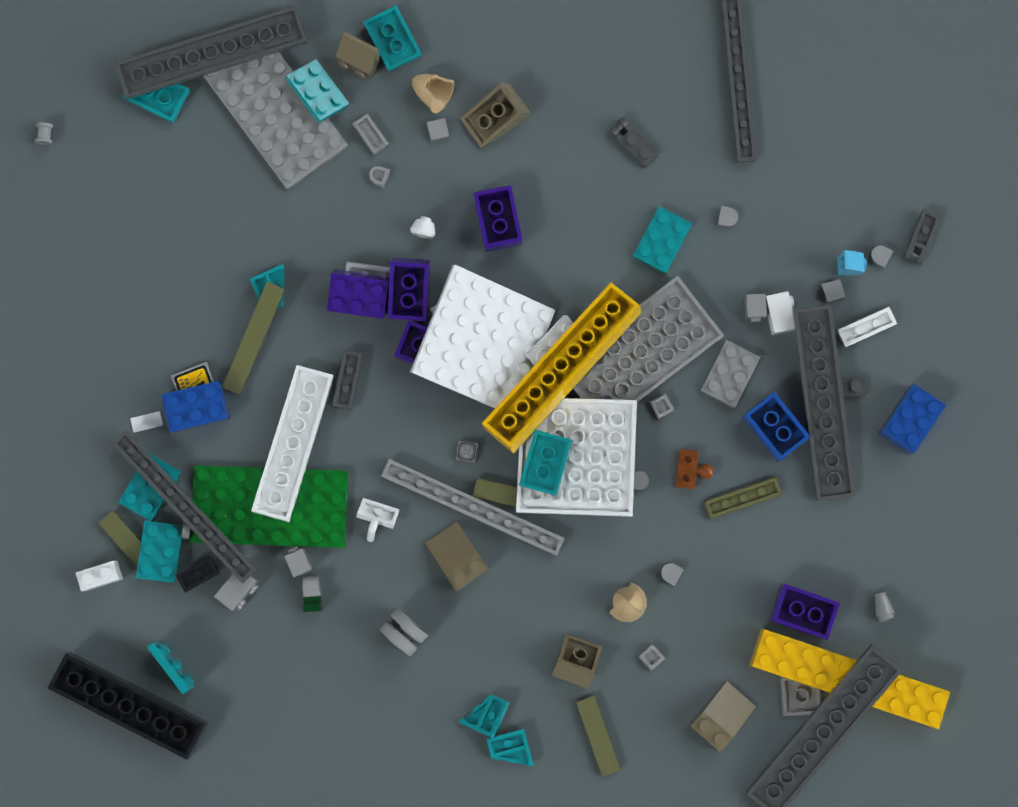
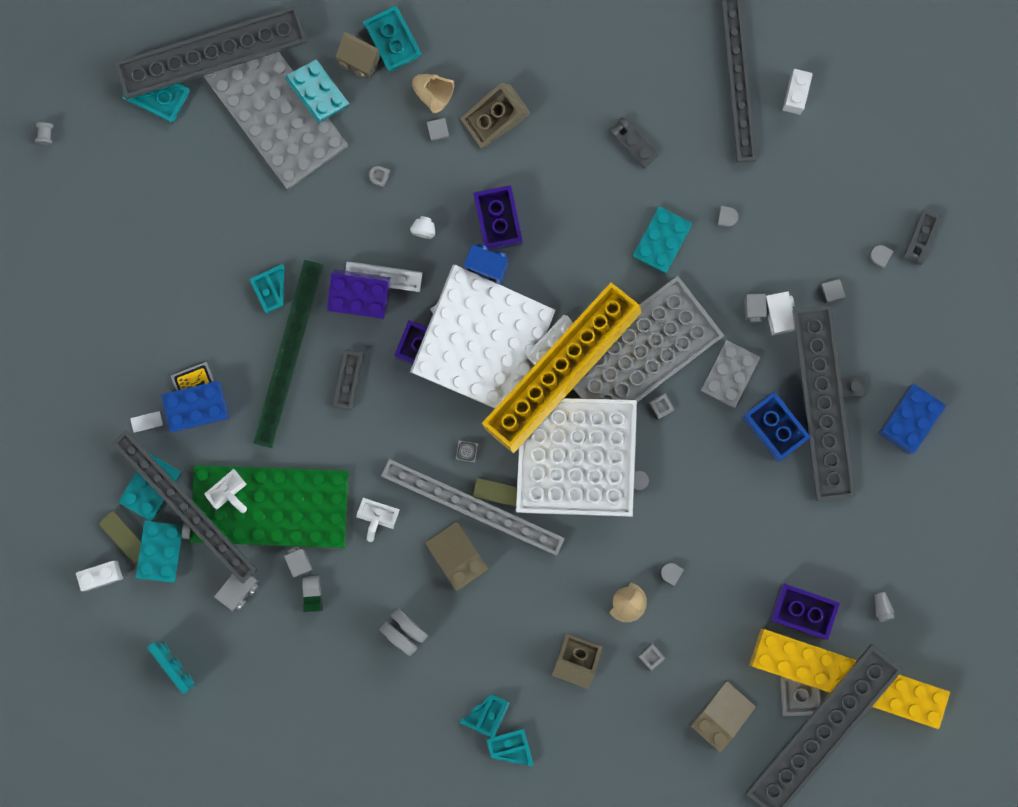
black brick [47,652,209,760] -> none
black panel [176,557,220,593] -> none
olive tile [222,282,286,395] -> none
white plate [251,365,334,522] -> none
light grey tile [352,113,389,155] -> none
dark purple brick [388,257,431,321] -> none
teal plate [519,430,573,496] -> none
olive tile [576,696,620,777] -> none
dark orange plate [676,449,714,490] -> none
olive tile [703,477,783,520] -> none
white plate [836,307,897,348] -> none
medium azure slope [837,250,867,276] -> none
none -> white plate [204,469,247,513]
none -> clear green plate [253,260,324,448]
none -> blue brick [464,244,509,285]
none -> white brick [782,69,813,115]

